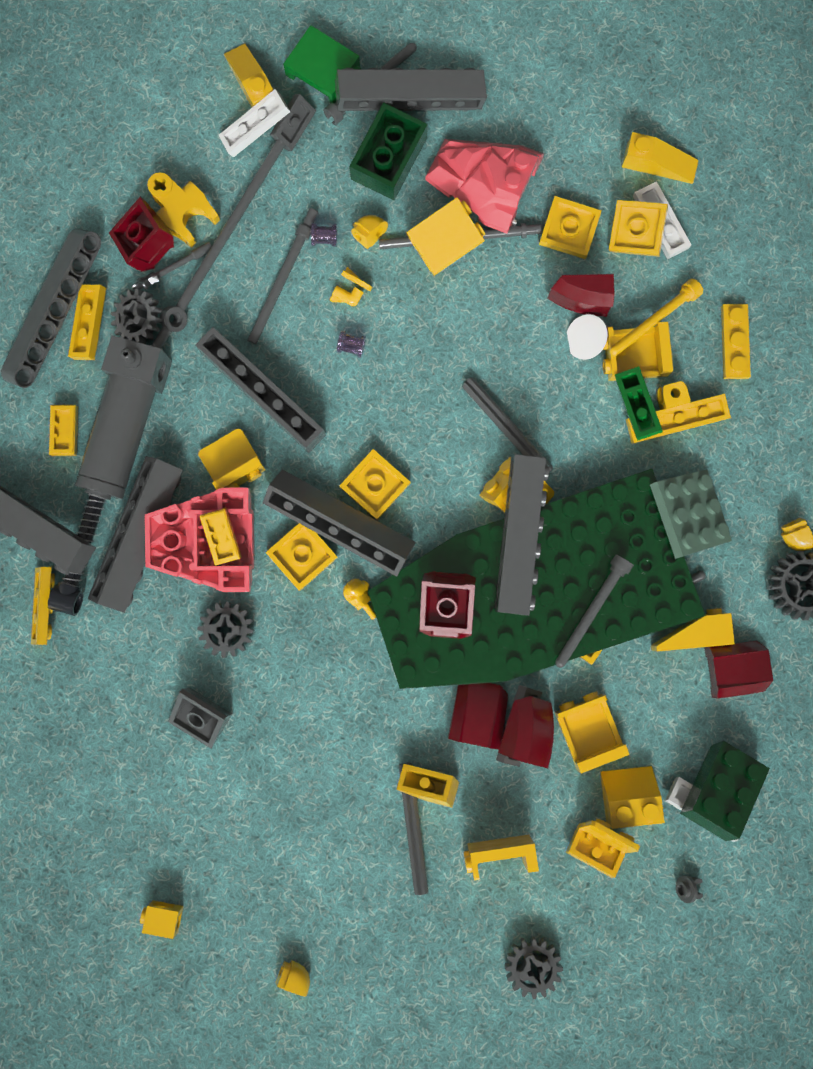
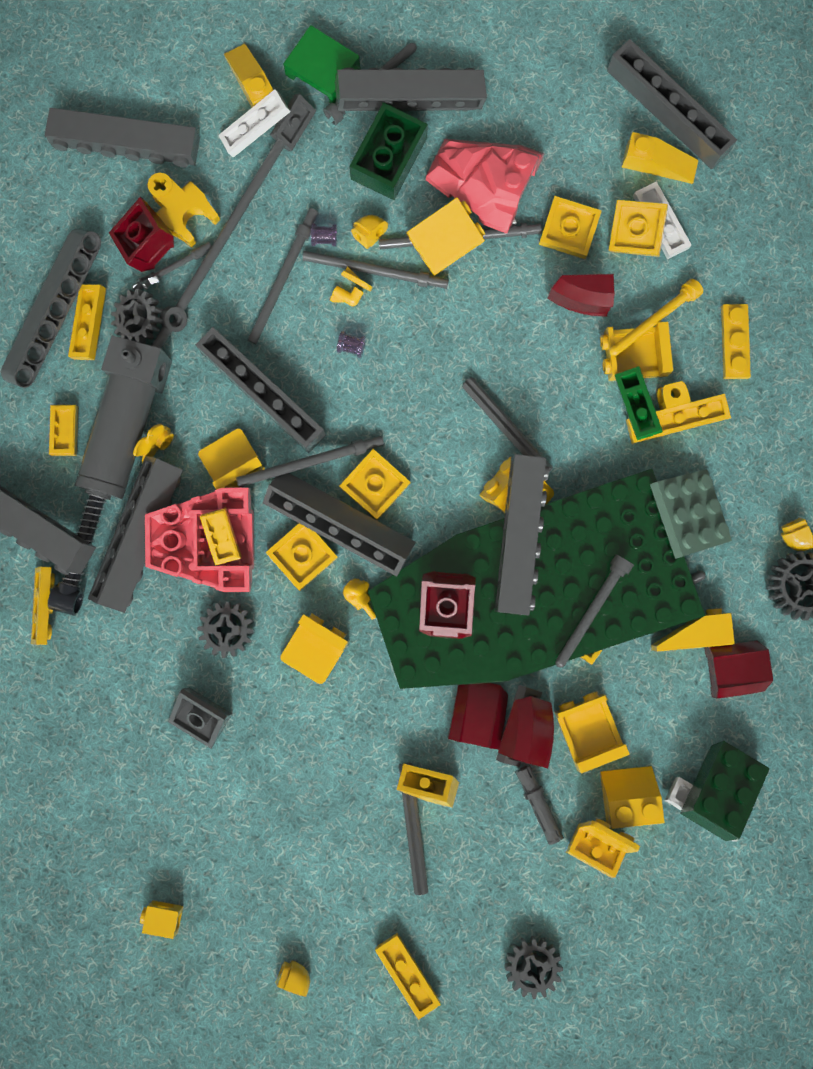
yellow panel [463,834,539,880] -> none
white sticker [567,314,608,360] -> none
dark grey plate [676,875,703,903] -> none
none -> dark grey brick [44,108,200,168]
none -> yellow plate [133,424,174,464]
none -> dark grey bar [236,436,384,487]
none -> yellow bracket [280,613,349,684]
none -> dark grey bar [302,251,449,289]
none -> yellow plate [375,933,441,1020]
none -> dark grey pin [515,765,564,845]
none -> dark grey brick [607,39,737,170]

